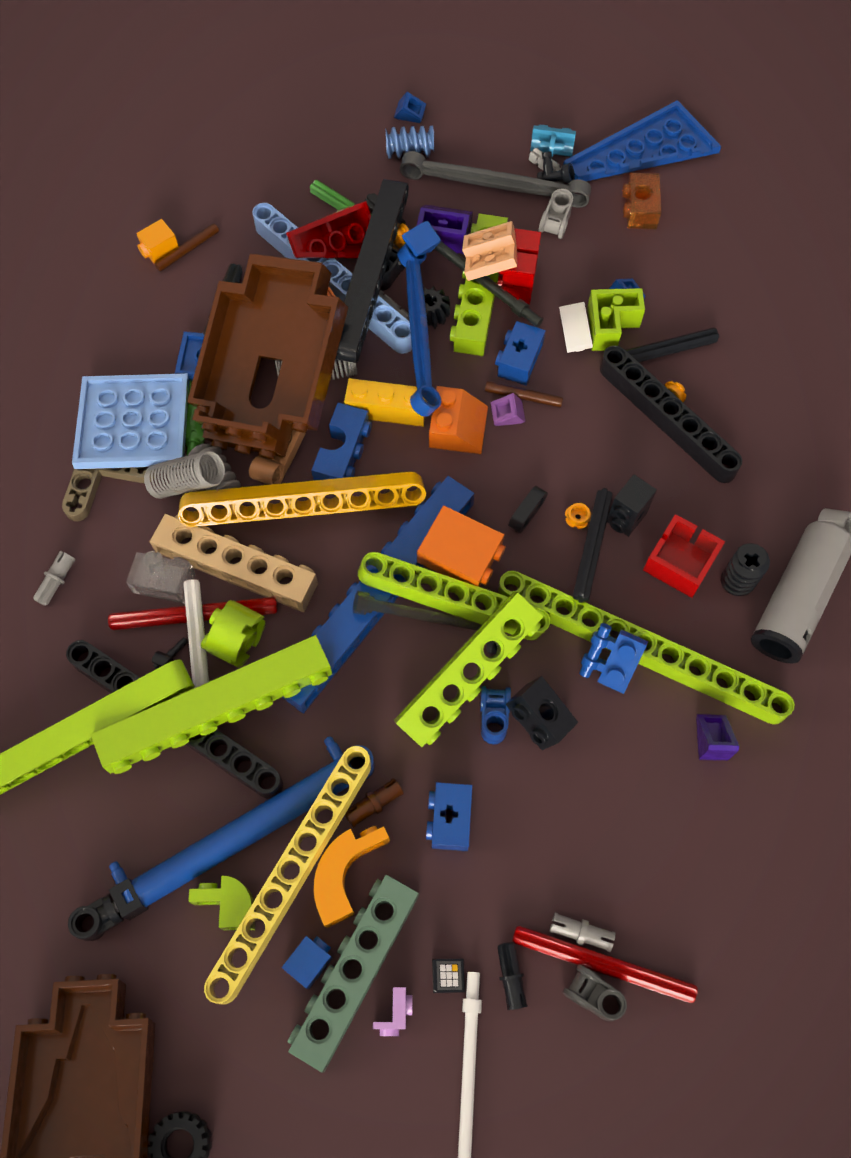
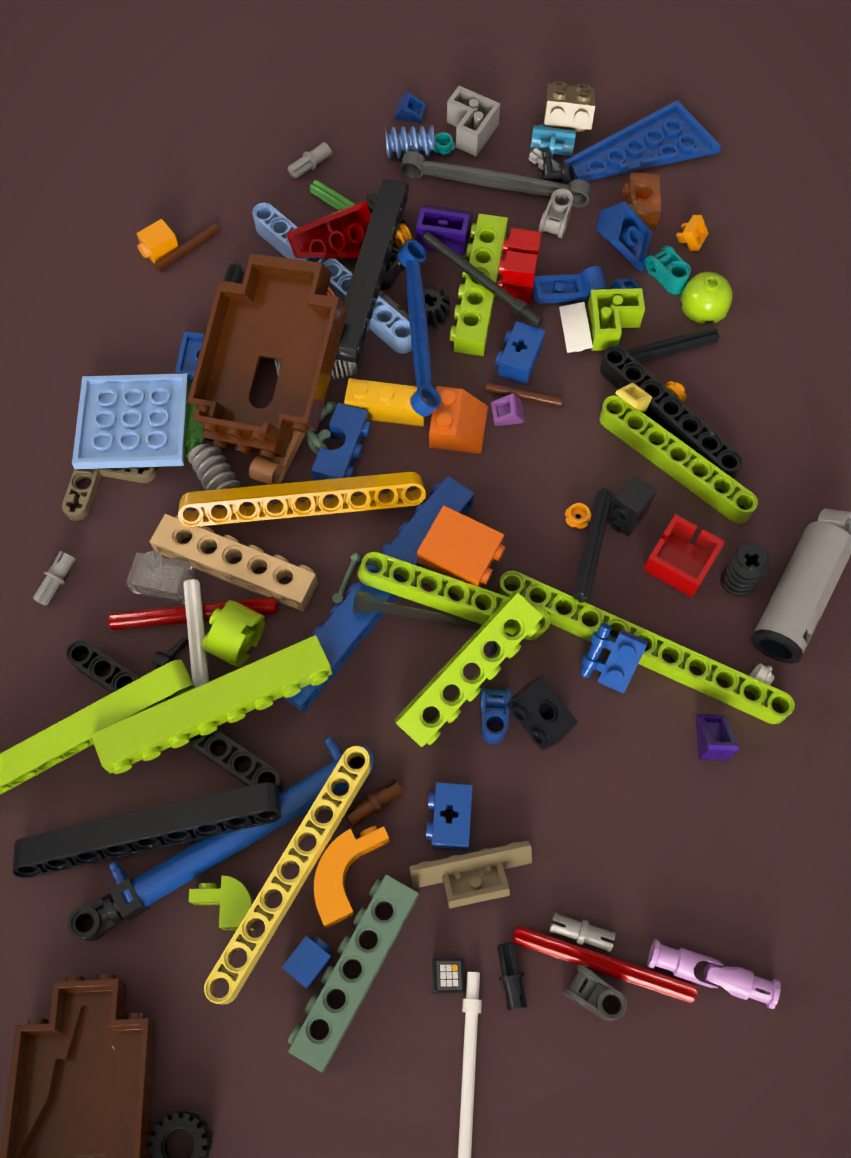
light grey piece [144,450,225,499] -> none
lavender bracket [373,987,413,1036] -> none
blue slope [402,221,441,257] -> none
light nougat slope [462,221,517,281] -> none
black beam [508,485,548,533] -> none
none -> black beam [12,782,282,878]
none -> light grey axle [288,142,332,179]
none -> sand green piece [307,401,336,455]
none -> sand green hinge [332,552,361,605]
none -> dark tan bracket [409,841,532,909]
none -> teal plate [434,132,455,155]
none -> light grey brick [447,86,500,157]
none -> blue plate [532,266,608,304]
none -> brick [544,81,595,132]
none -> blue slope [596,201,653,272]
none -> lime beam [599,395,758,524]
none -> light yellow slope [615,383,652,412]
none -> teal piece [644,245,691,295]
none -> lavender piece [647,939,781,1009]
none -> light orange tile [676,215,709,251]
none -> lime cylinder [680,271,733,324]
none -> white plate [749,663,774,685]

